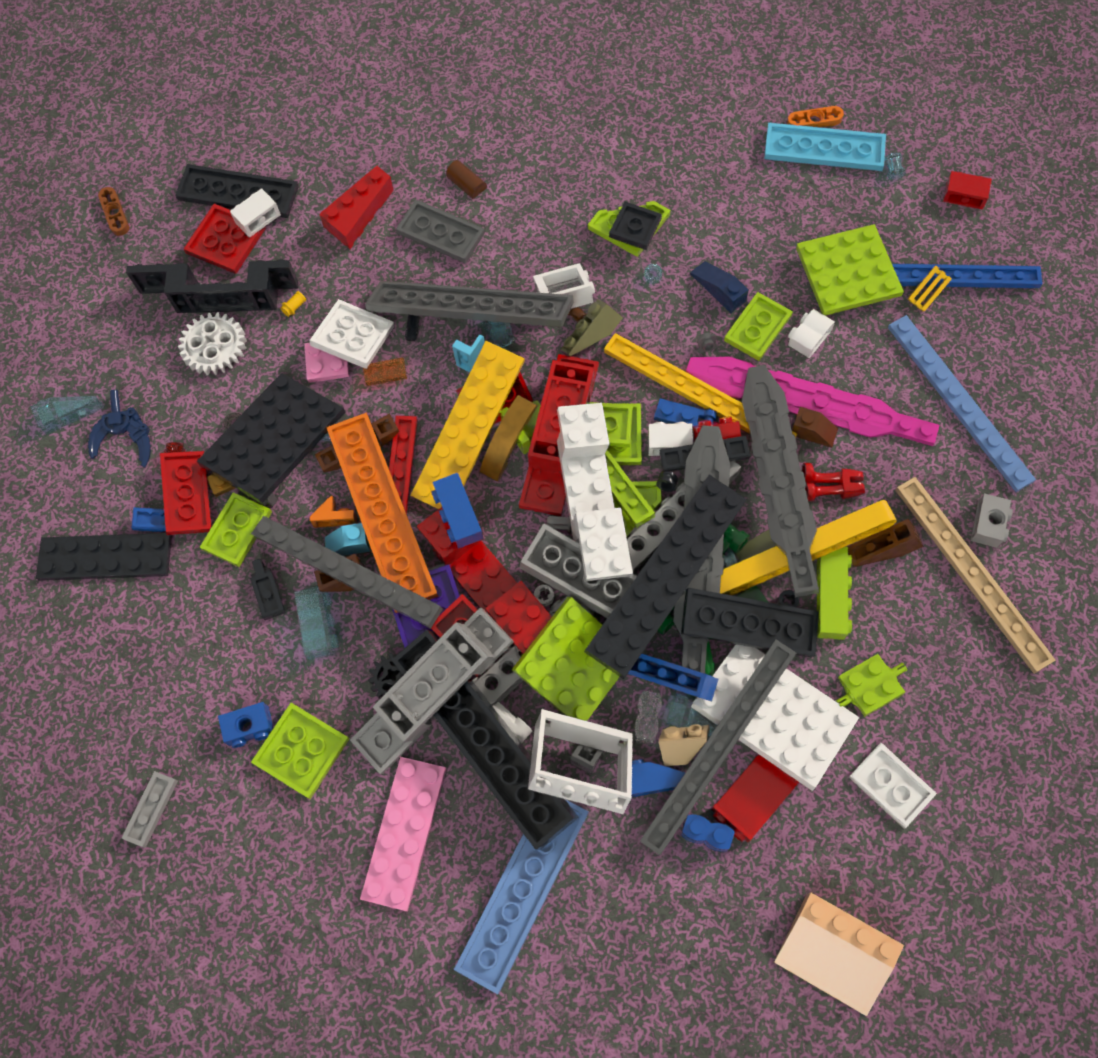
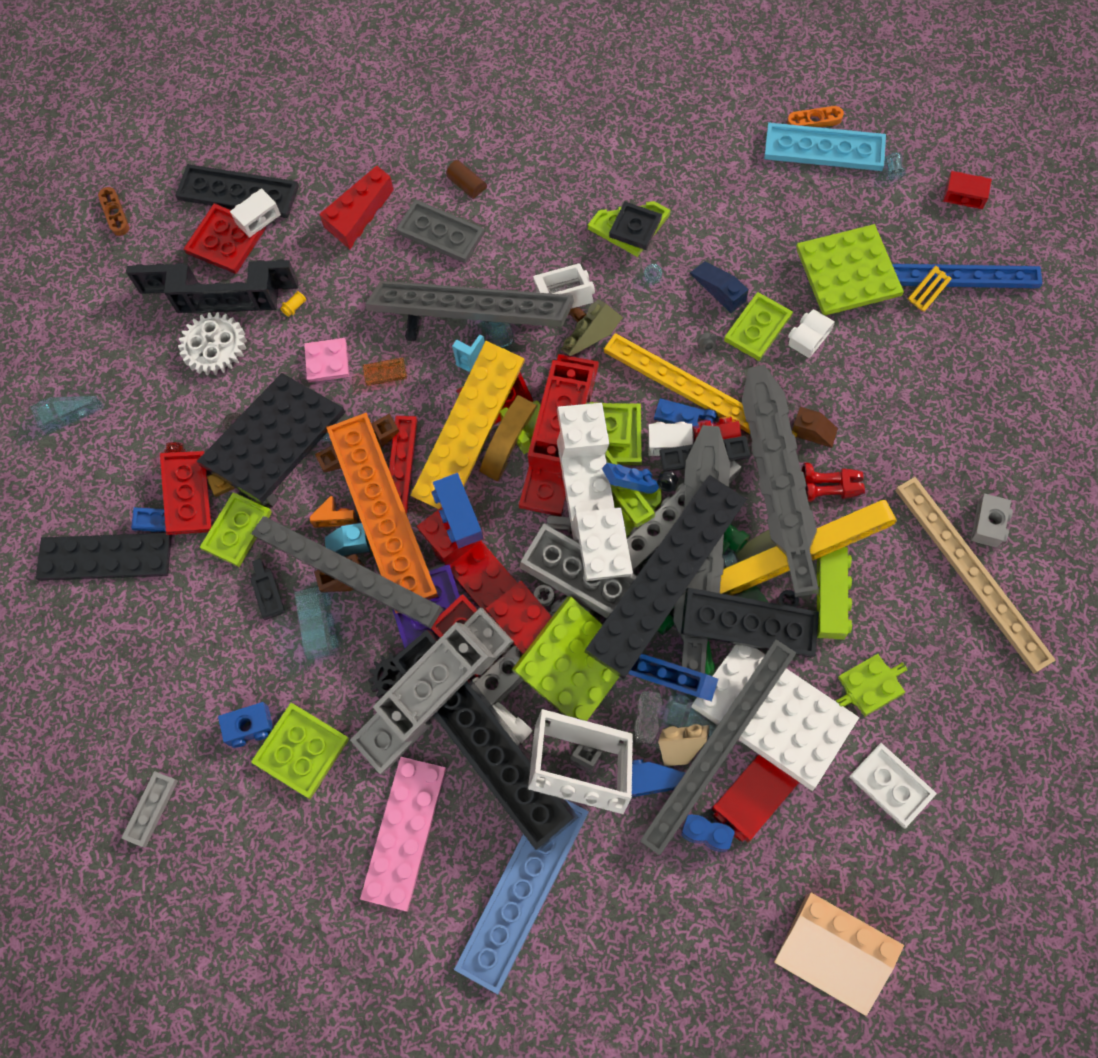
dark blue bar [88,390,151,468] -> none
white plate [310,299,394,369] -> none
dark pink plate [686,357,940,446] -> none
reddish brown slope [847,518,924,567] -> none
medium blue plate [888,315,1036,492] -> none
none -> blue plate [602,463,659,494]

